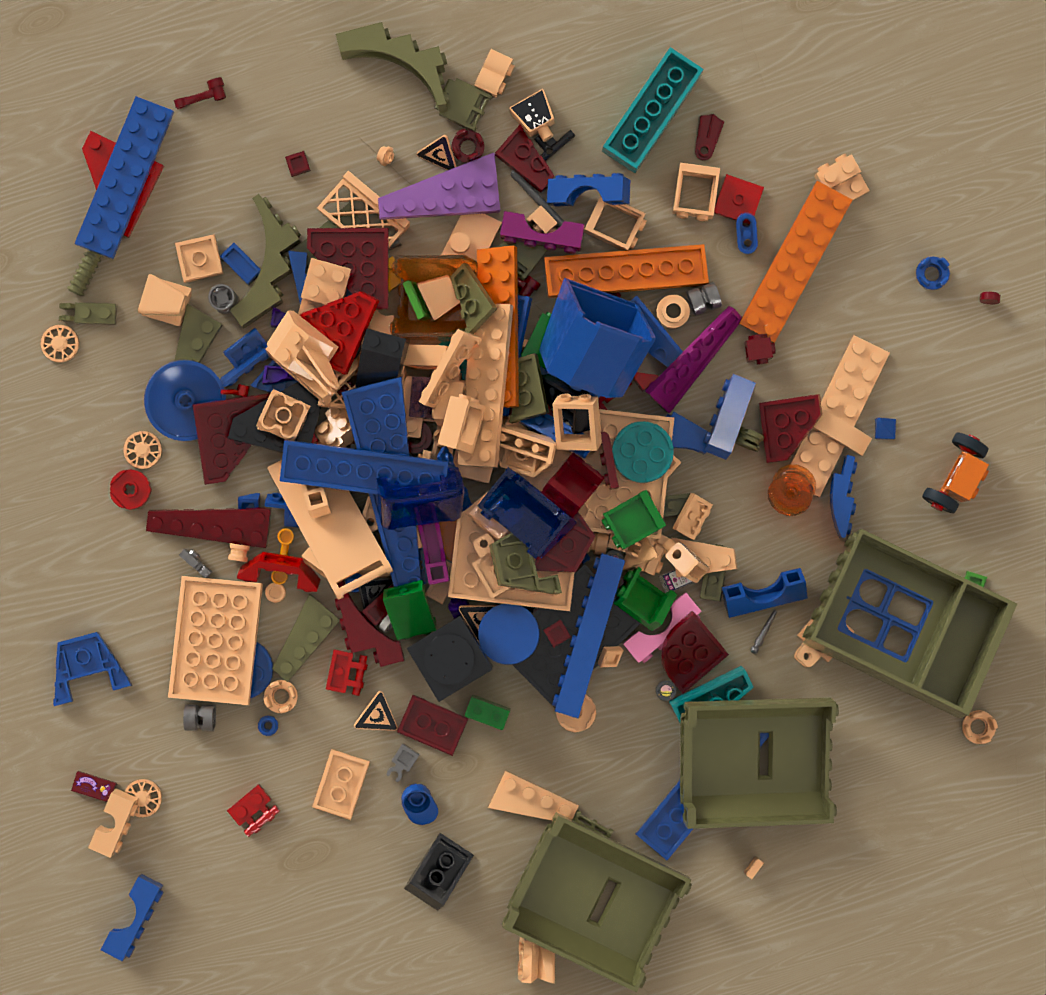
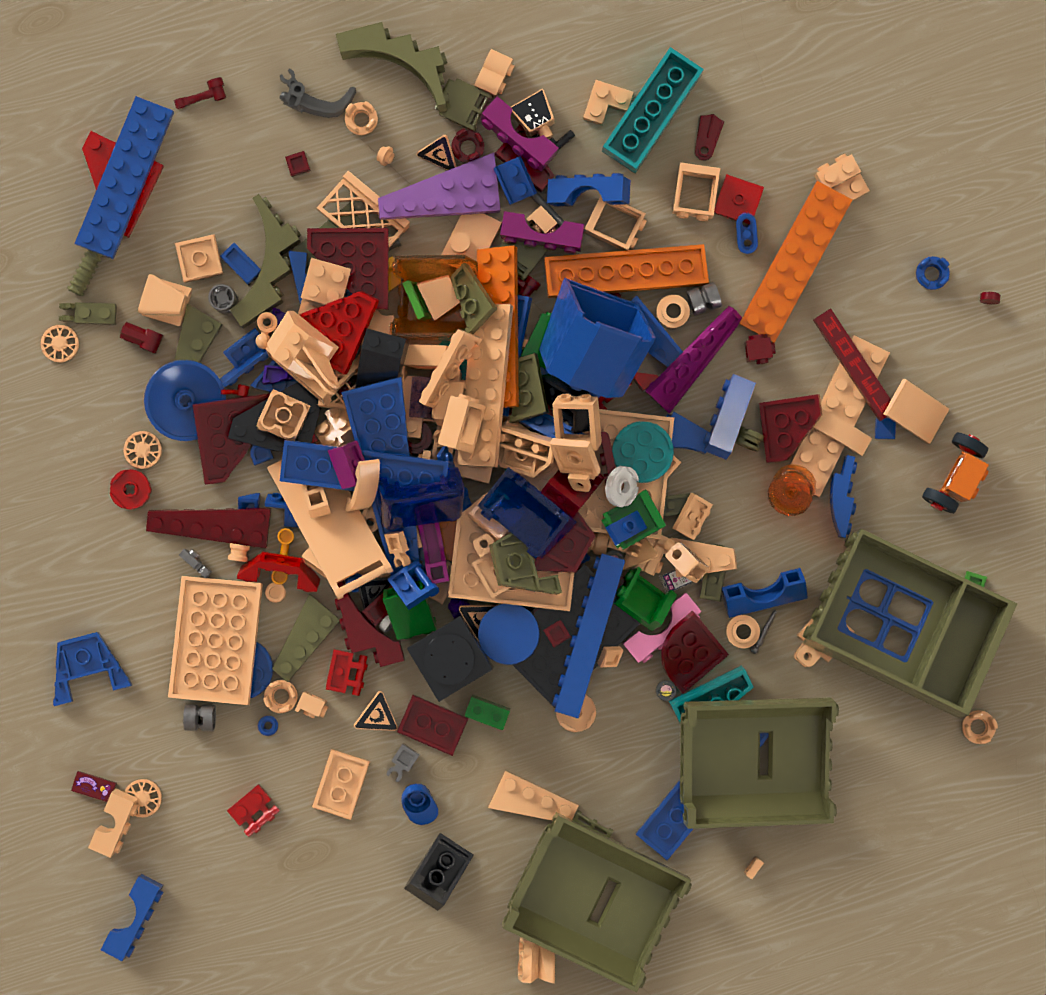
none -> dark red piece [120,322,164,354]
none -> blue tile [250,446,274,466]
none -> light nougat plate [256,312,277,349]
none -> dark grey piece [279,69,356,118]
none -> light nougat brick [295,691,328,718]
none -> magenta panel [328,440,365,489]
none -> light nougat piece [345,101,378,136]
none -> light nougat slope [345,459,380,511]
none -> light nougat plate [384,531,411,567]
none -> blue plate [387,561,439,610]
none -> magenta arch [480,96,559,171]
none -> blue plate [493,156,537,205]
none -> light nougat plate [550,438,601,492]
none -> light nougat plate [583,80,634,125]
none -> white tile [605,466,639,507]
none -> blue plate [605,510,647,546]
none -> light nougat piece [726,615,760,648]
none -> dark red tile [813,308,891,422]
none -> light nougat tile [884,379,949,444]

